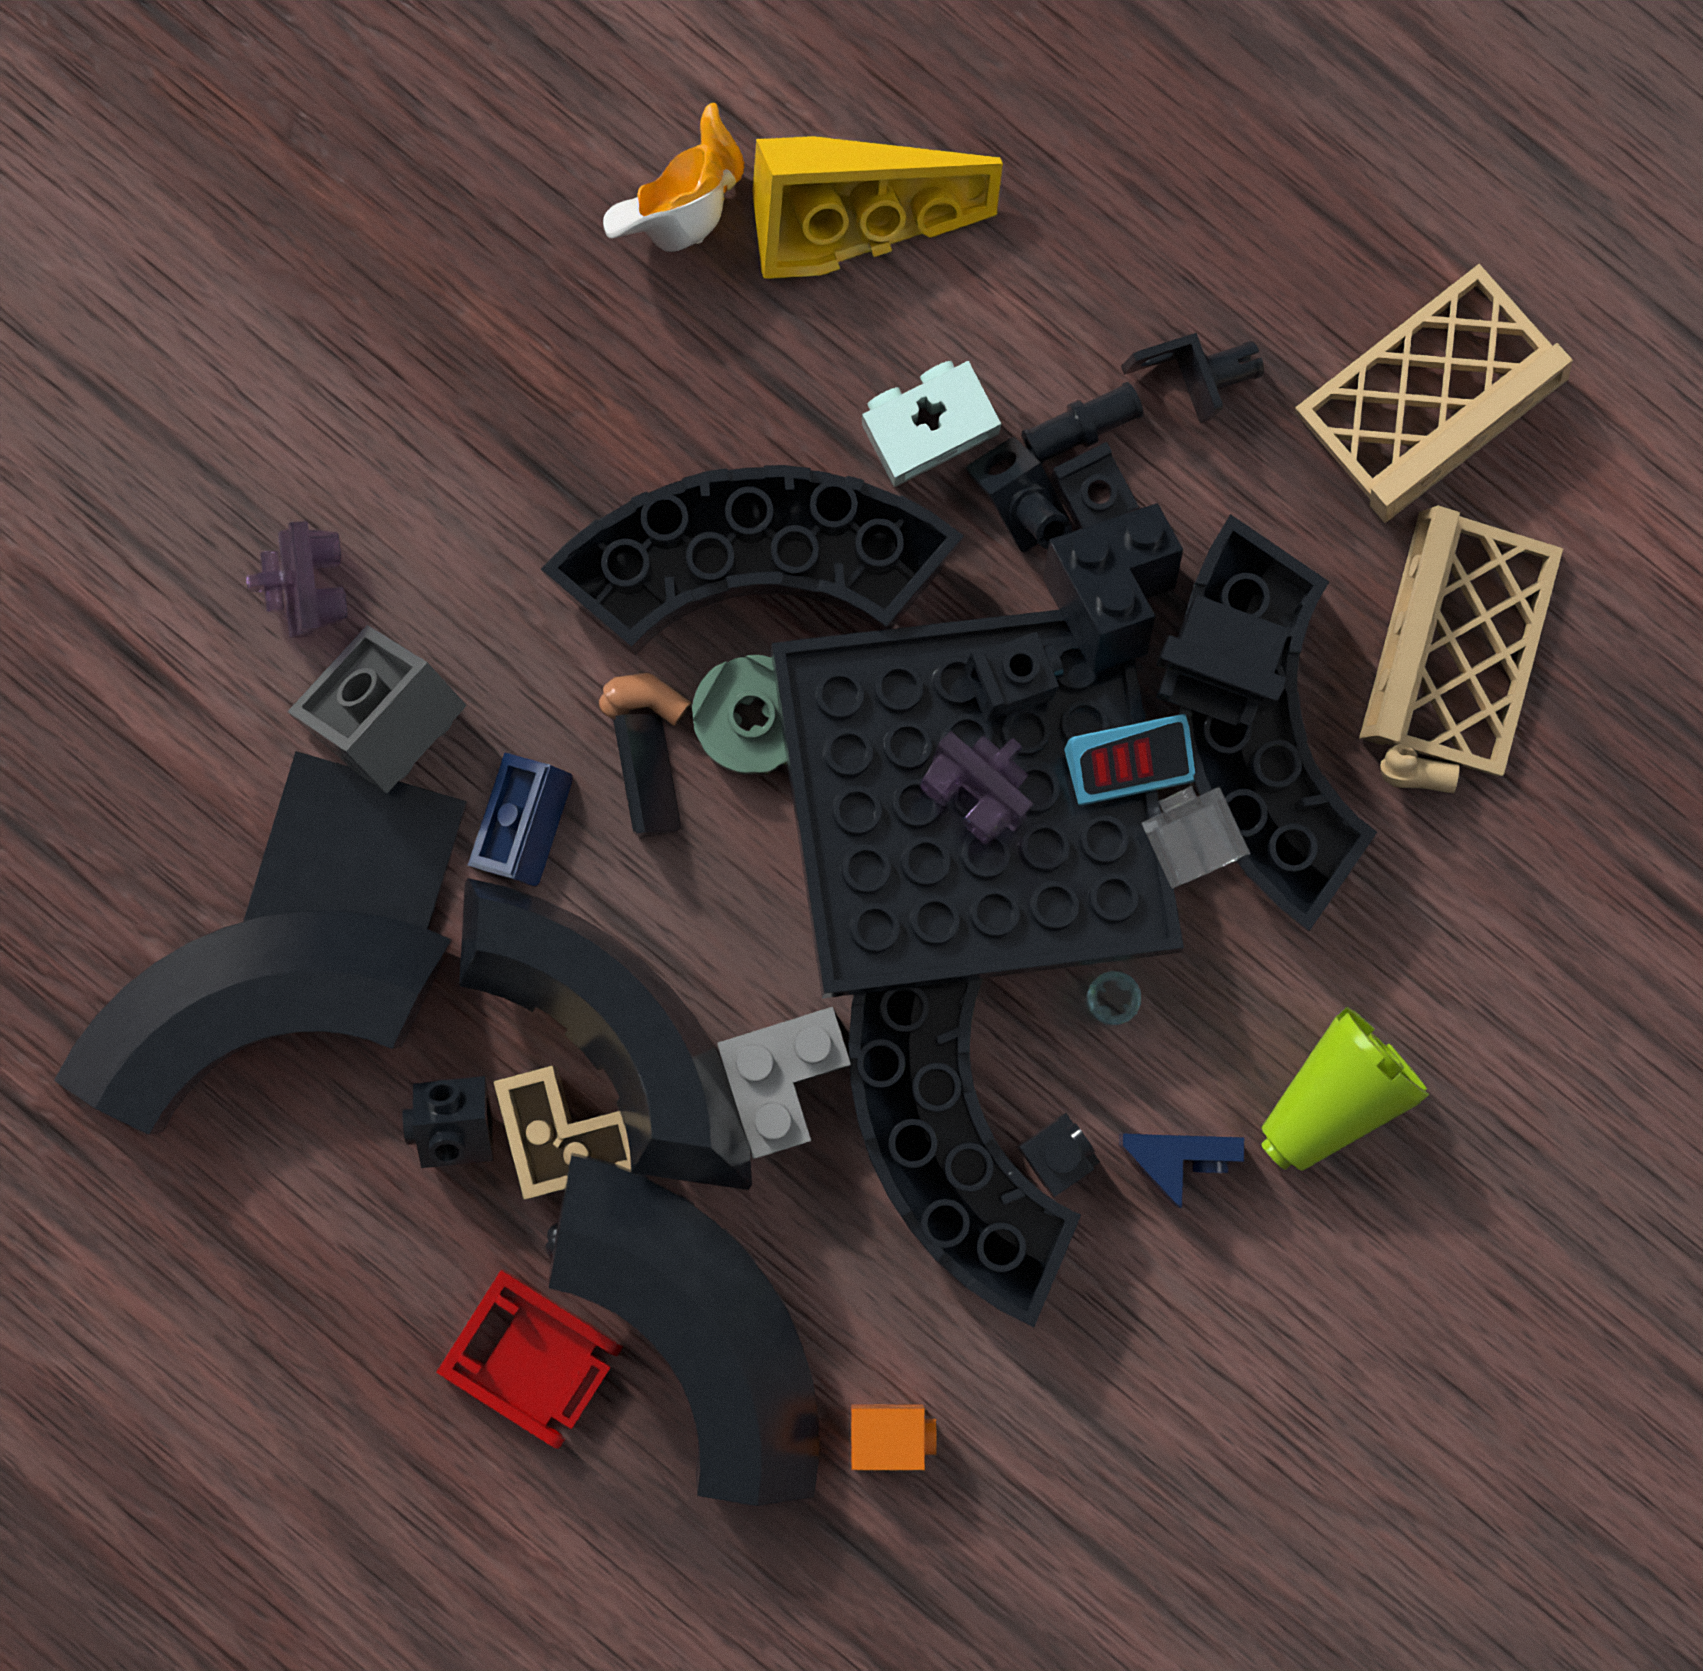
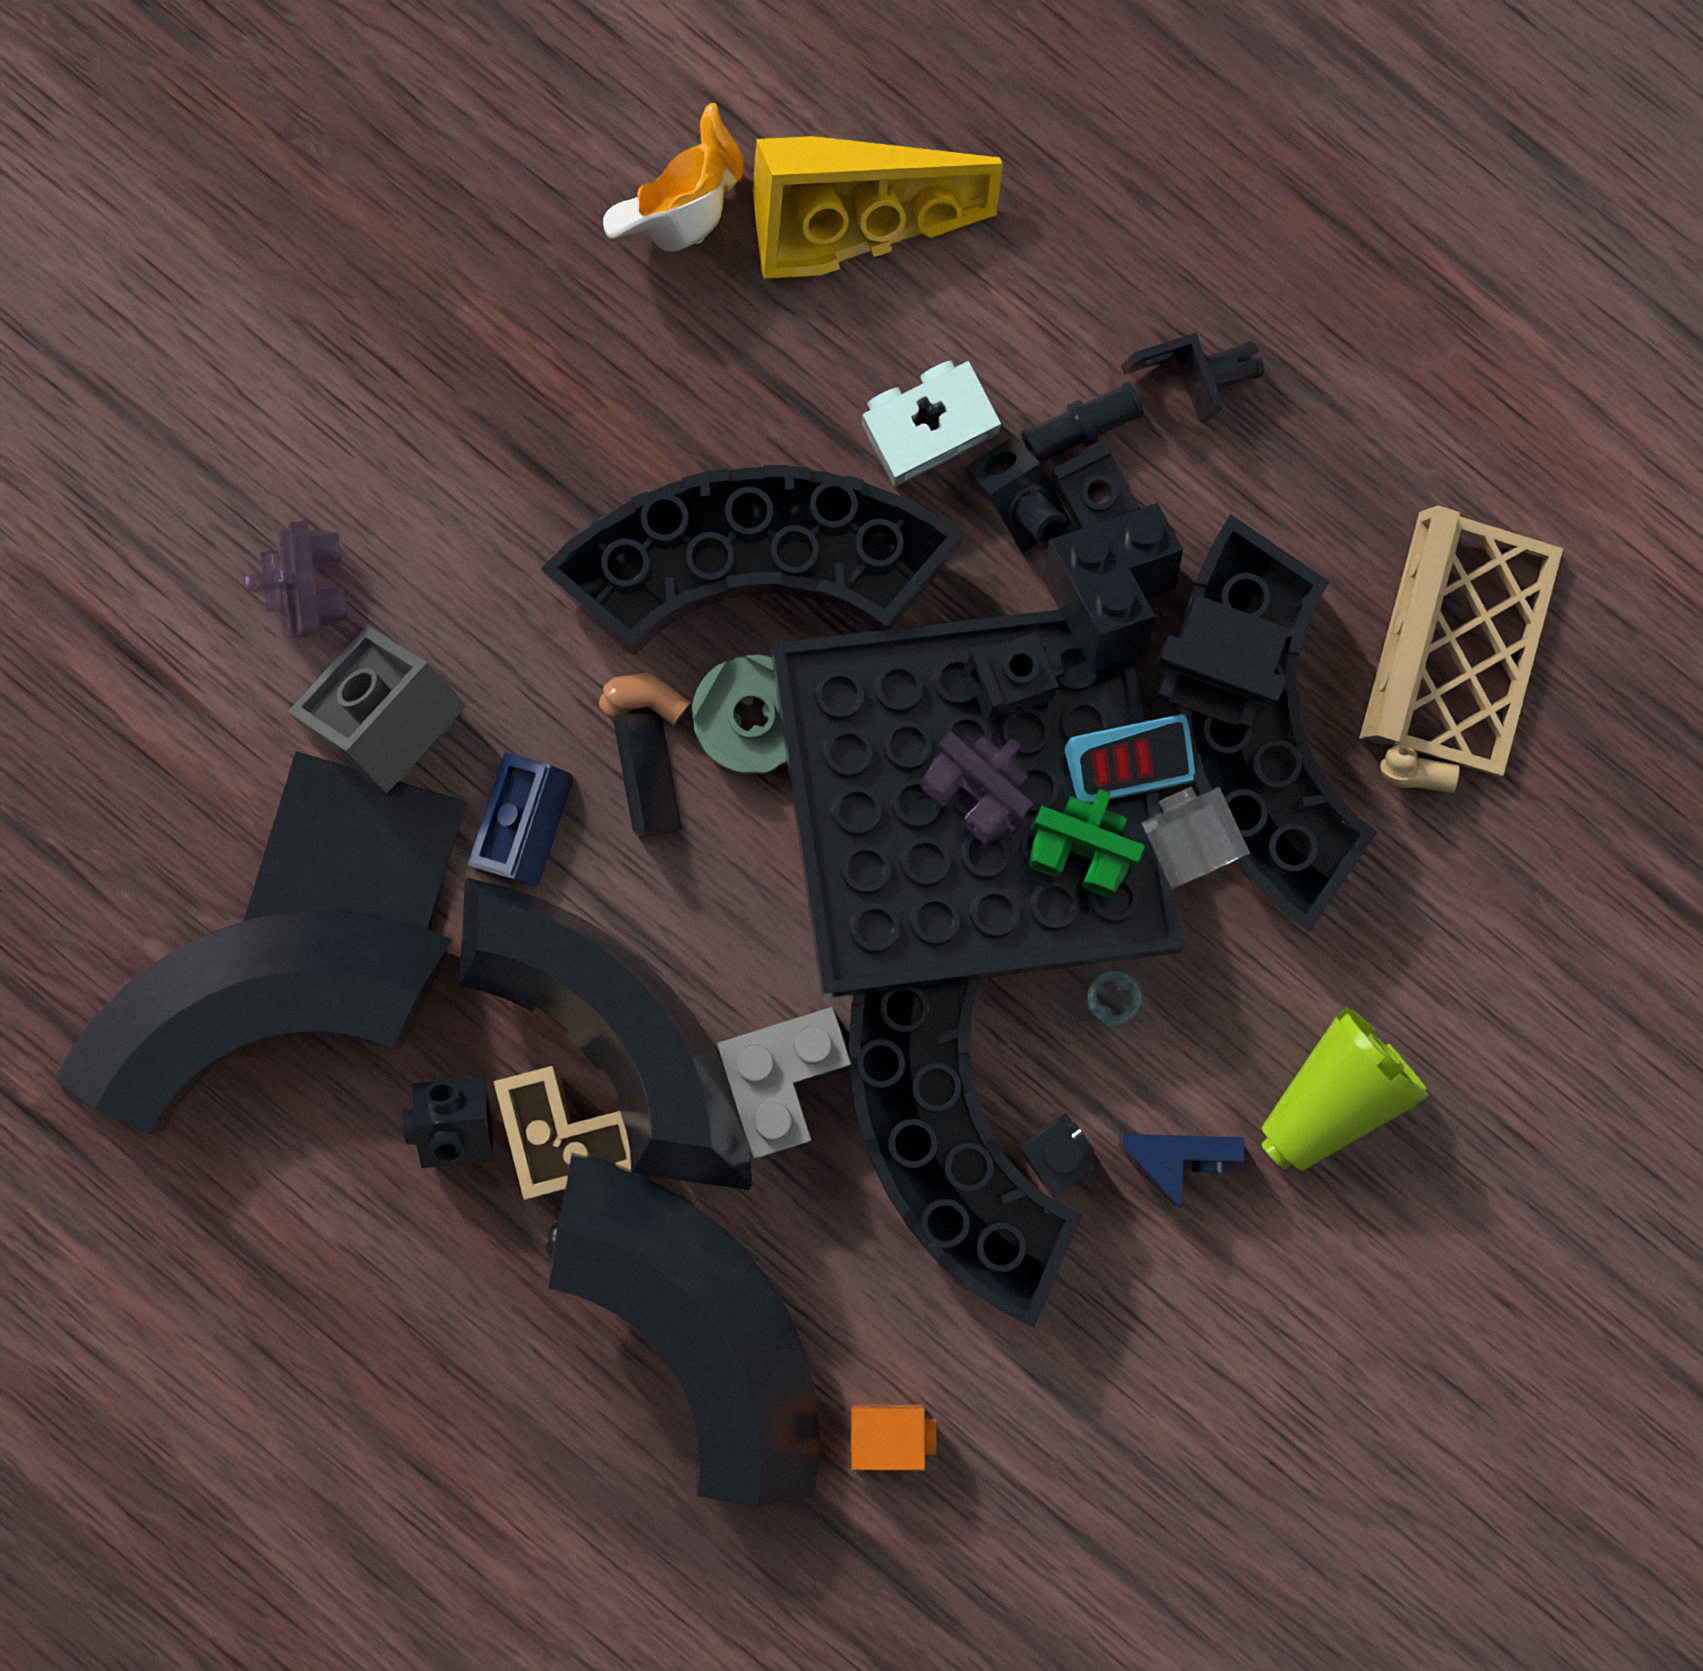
red container [436,1269,624,1450] -> none
tan fence [1295,264,1573,523] -> none
none -> green hips [1028,789,1145,898]

